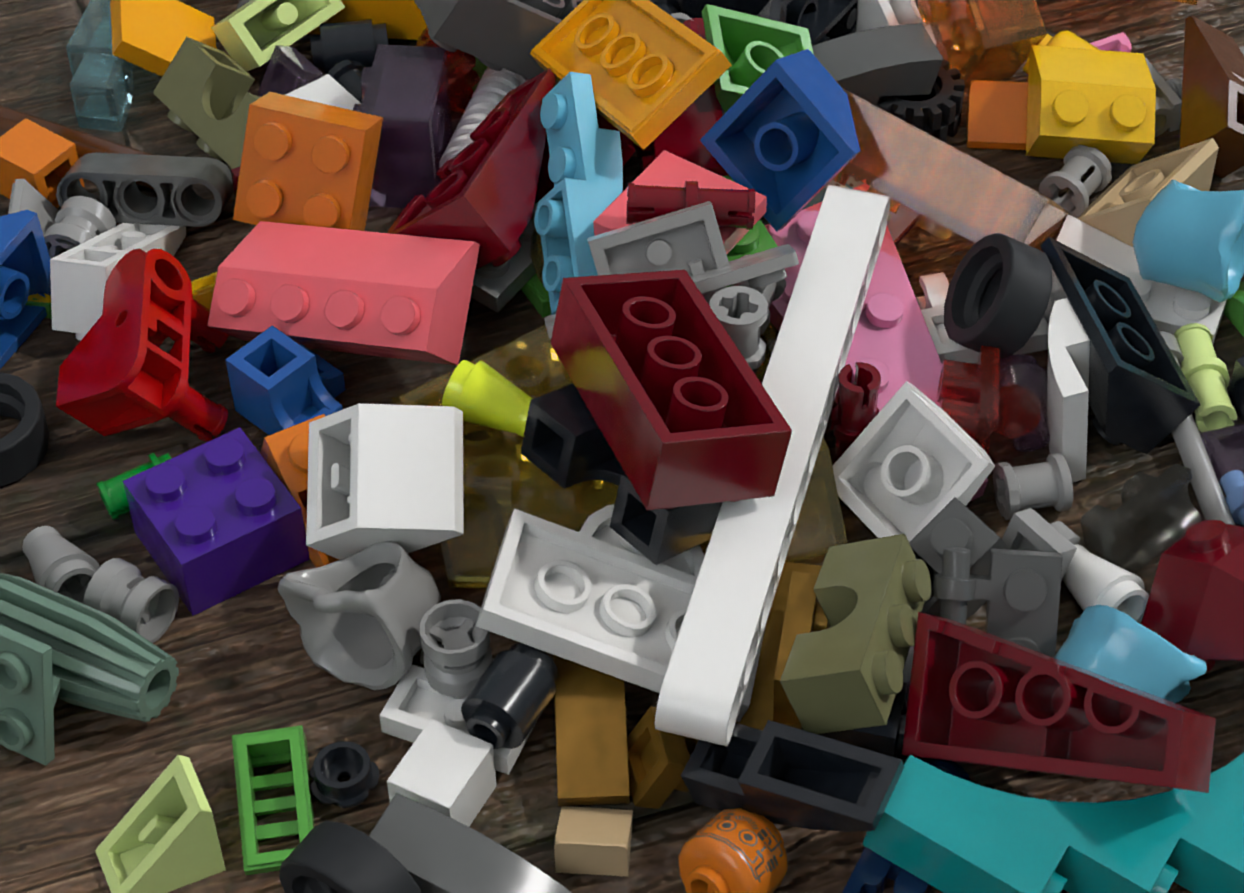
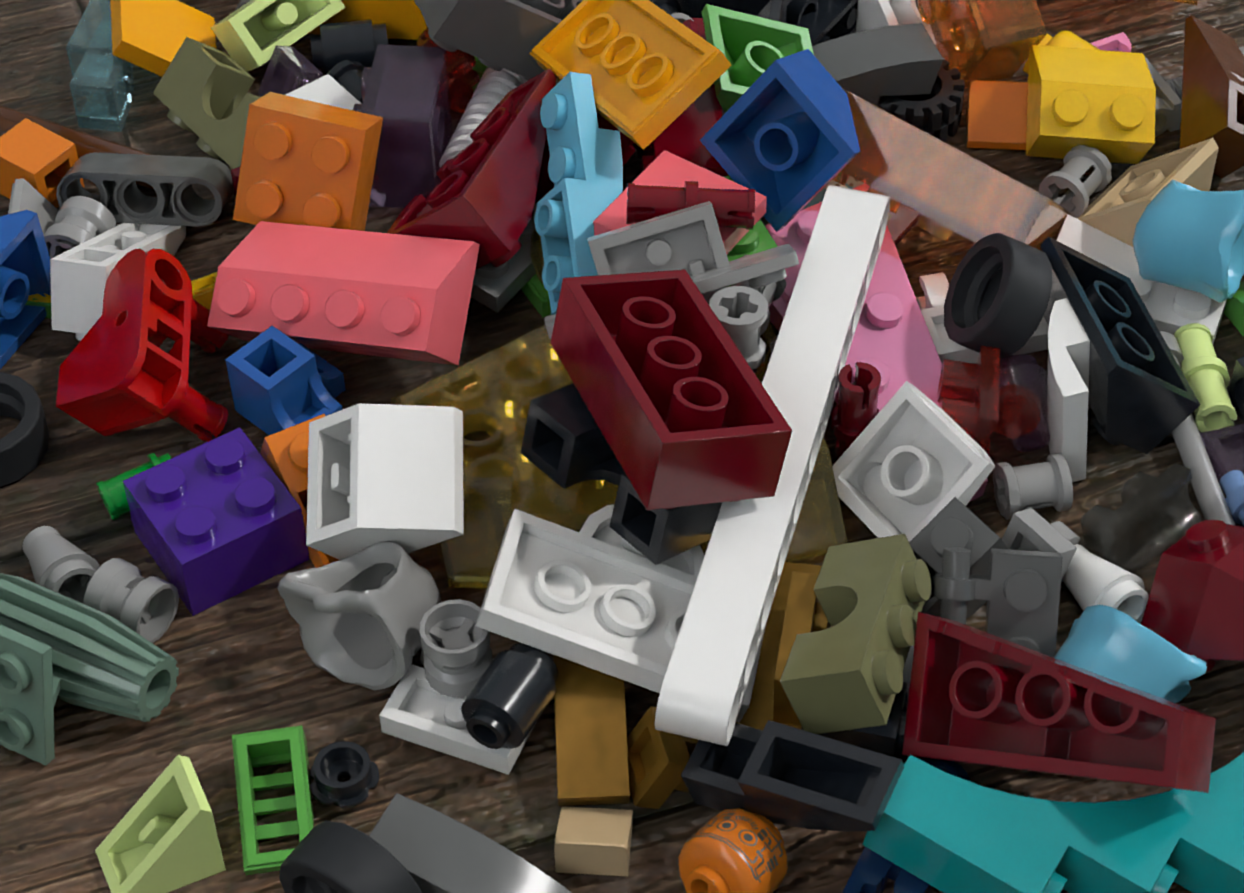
white brick [387,718,497,827] -> none
neon yellow cone [442,360,533,437] -> none

